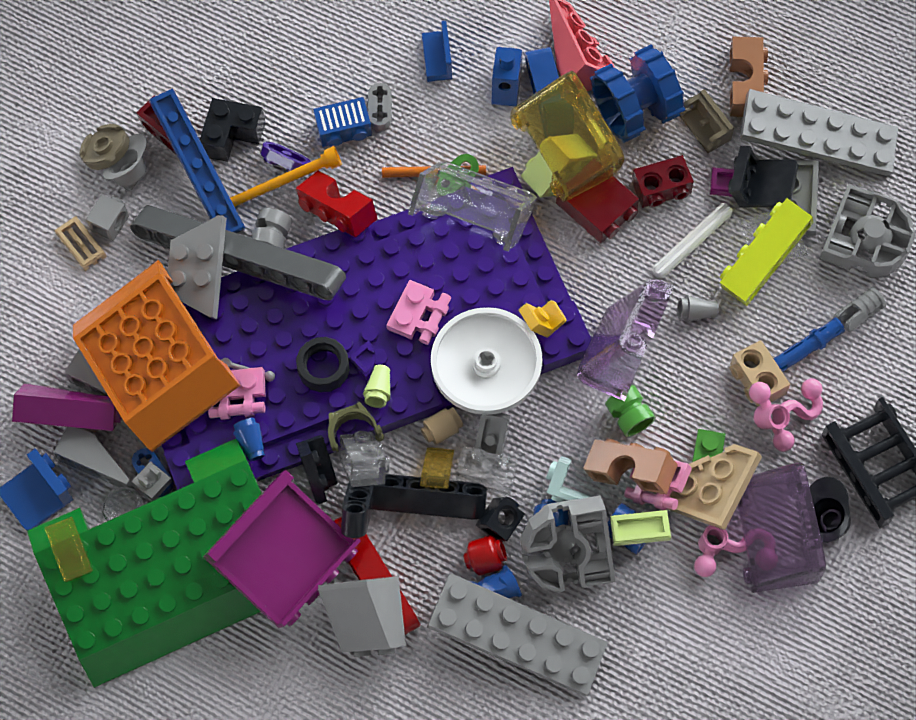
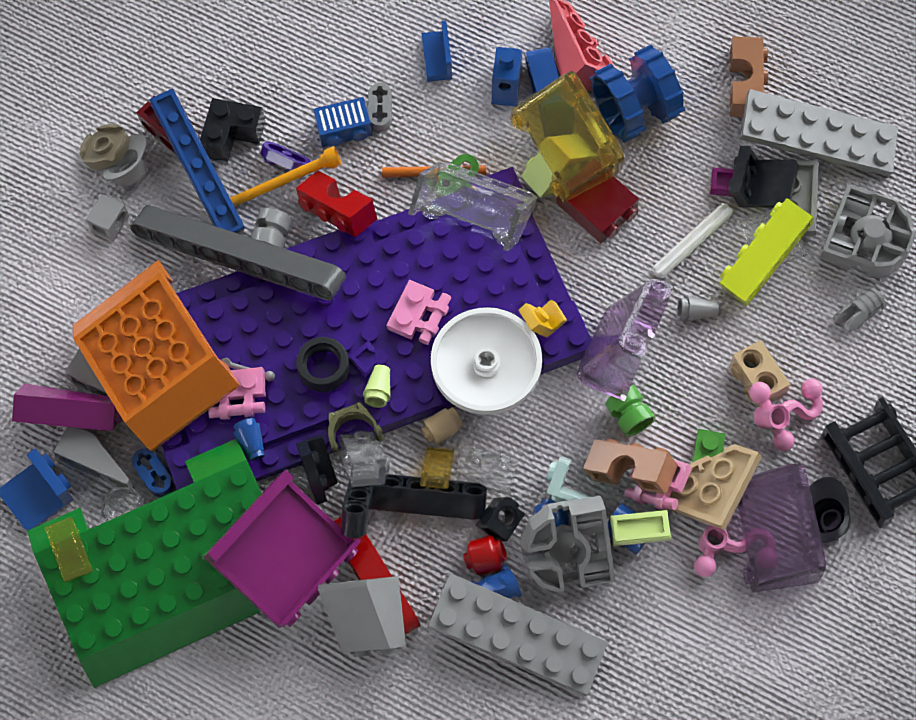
tan tile [54,216,107,271] -> none
light grey tile [131,461,173,501] -> none
light grey wing [167,215,227,319] -> none
light grey slope [472,413,511,468] -> none
dark red brick [632,155,694,208] -> none
dark tan hinge [679,89,734,153] -> none
blue pin [773,317,845,372] -> none

